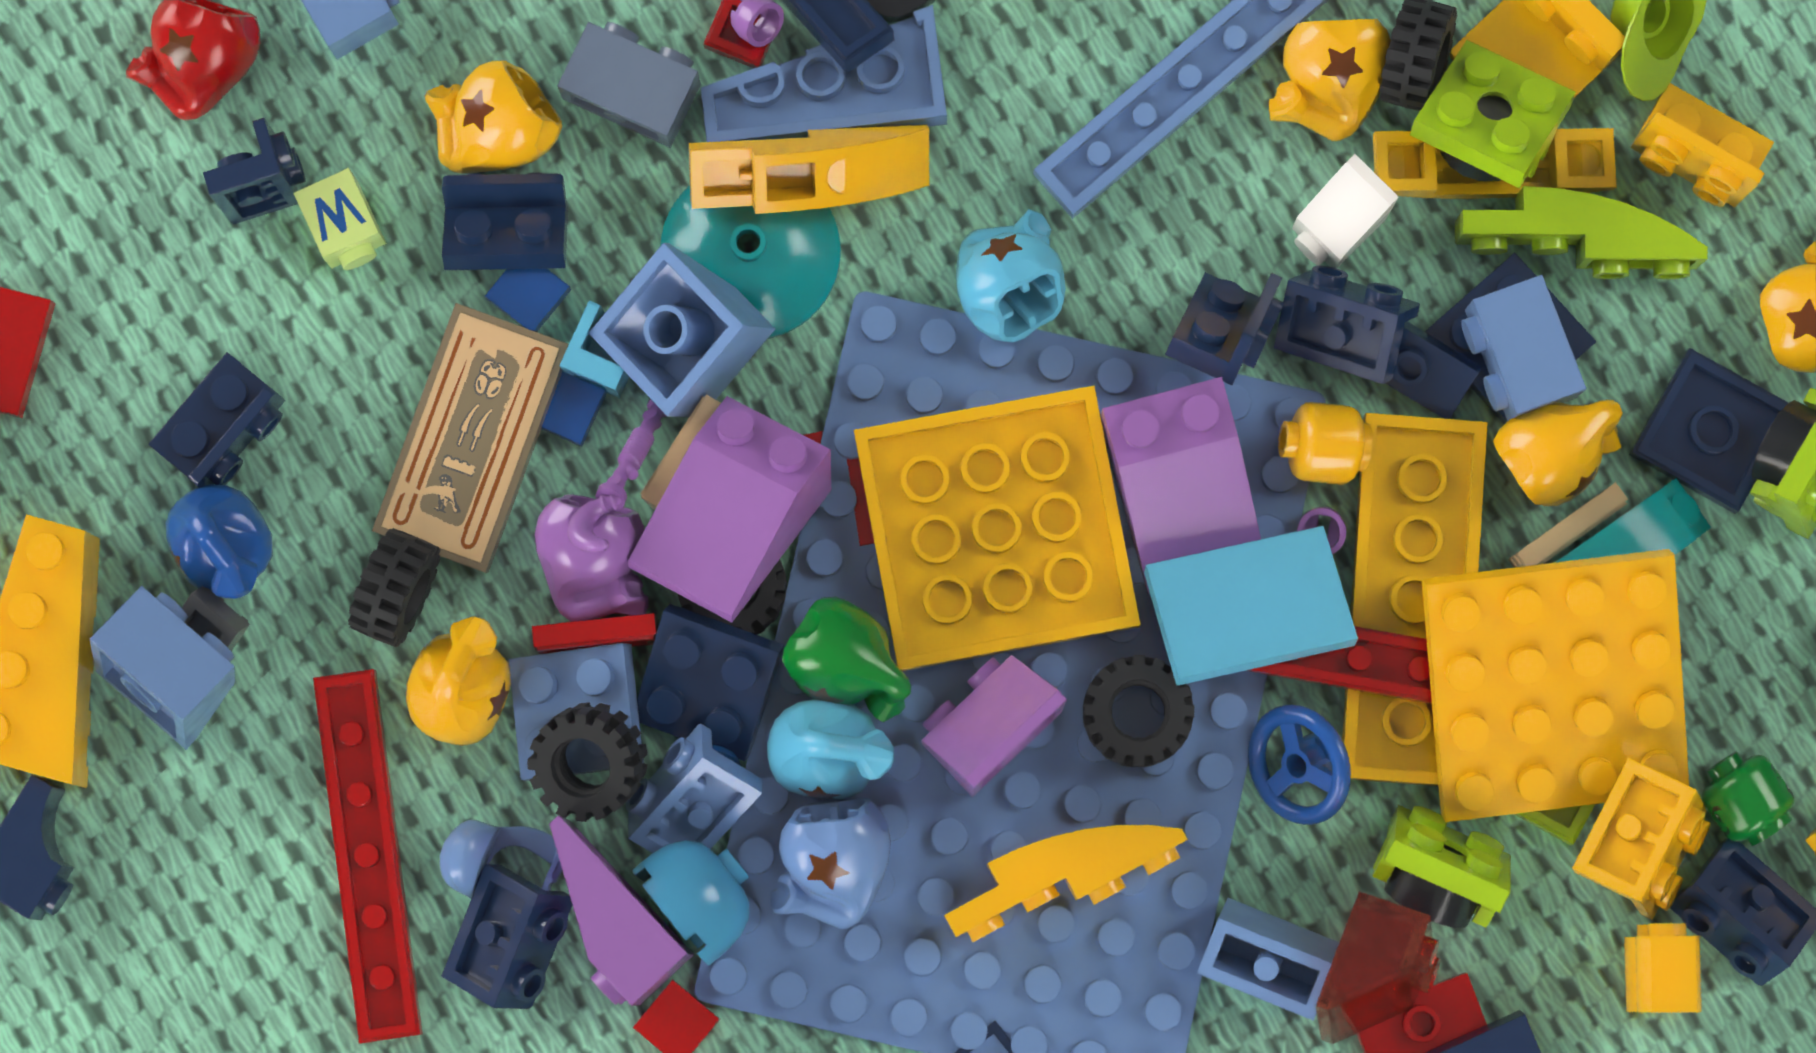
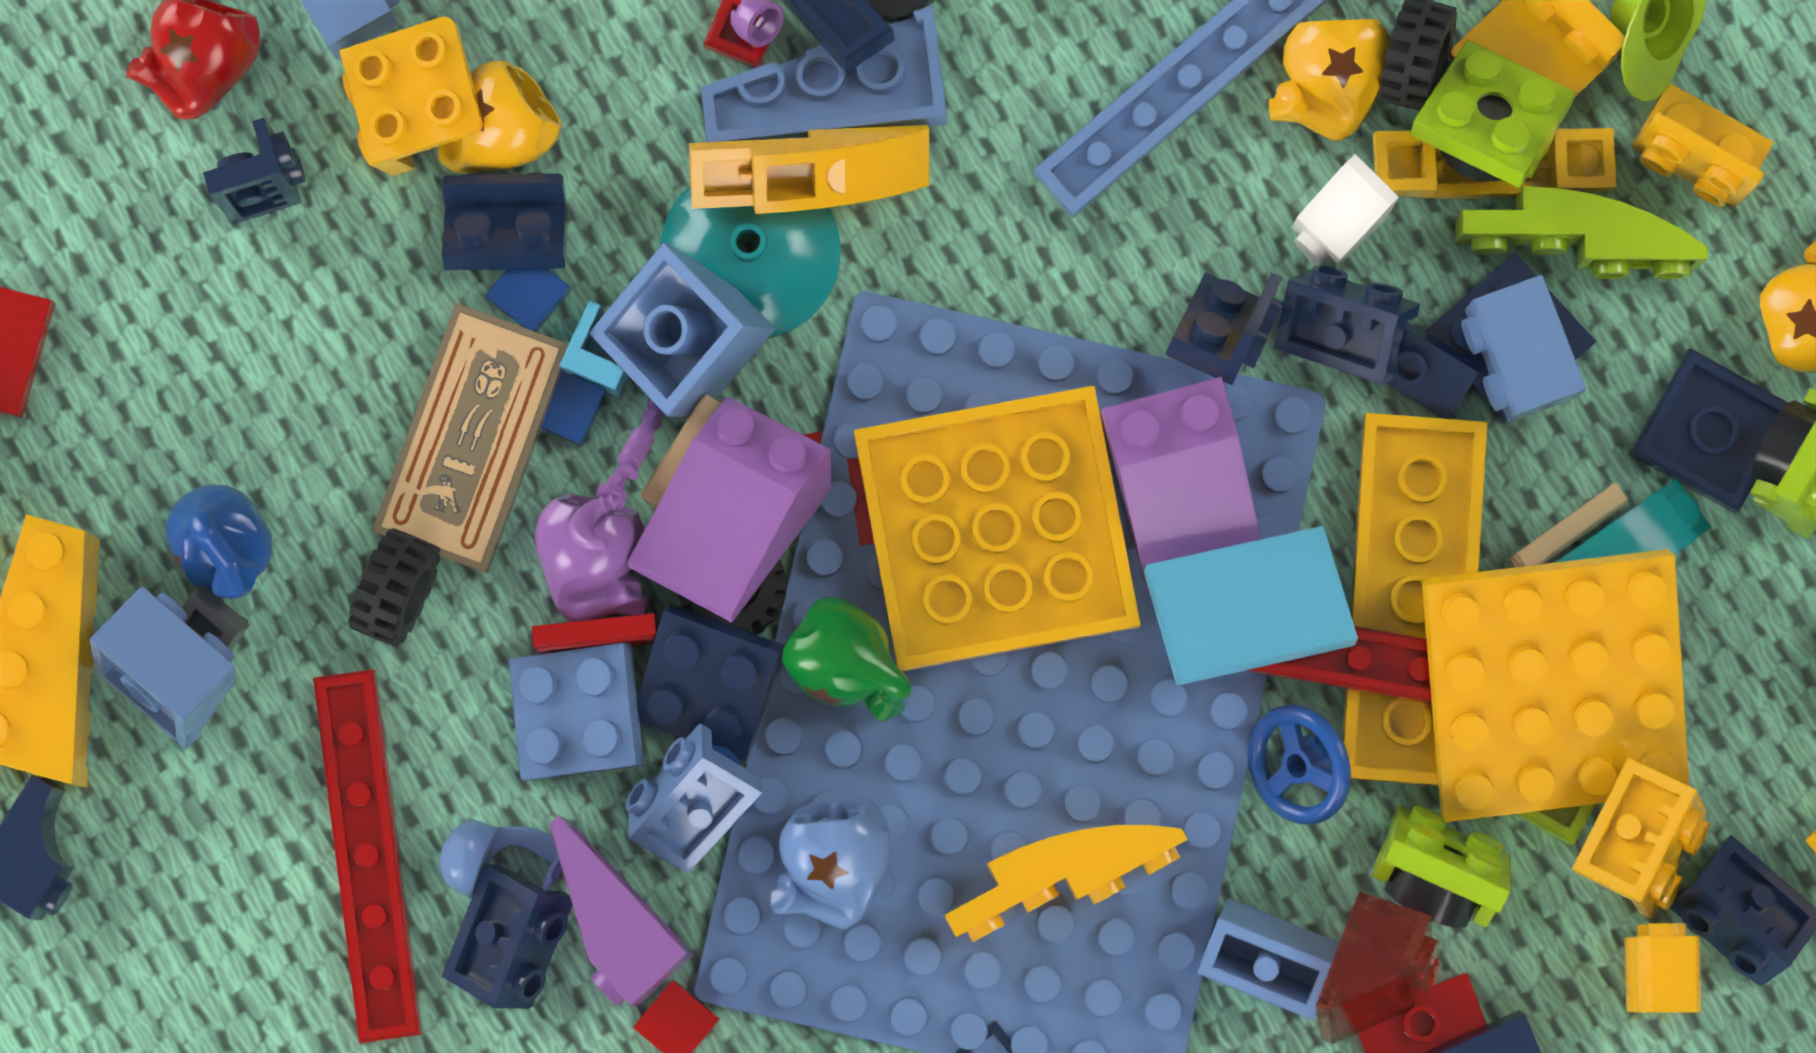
dark blue bracket [148,352,286,487] -> none
yellowish green brick [293,168,386,270] -> none
yellow piece [406,616,512,746] -> none
black tyre [528,702,648,822] -> none
sand blue brick [557,22,701,148] -> none
dark azure cylinder [632,840,750,966] -> none
medium azure piece [767,699,894,800] -> none
medium lavender slope [921,655,1067,797] -> none
medium azure piece [956,209,1066,342] -> none
black tyre [1083,655,1194,768] -> none
yellow head [1278,402,1373,485] -> none
medium lavender hinge [1297,507,1347,554] -> none
yellow piece [1493,400,1623,506] -> none
green head [1701,751,1794,846] -> none
none -> yellow bracket [339,17,483,176]

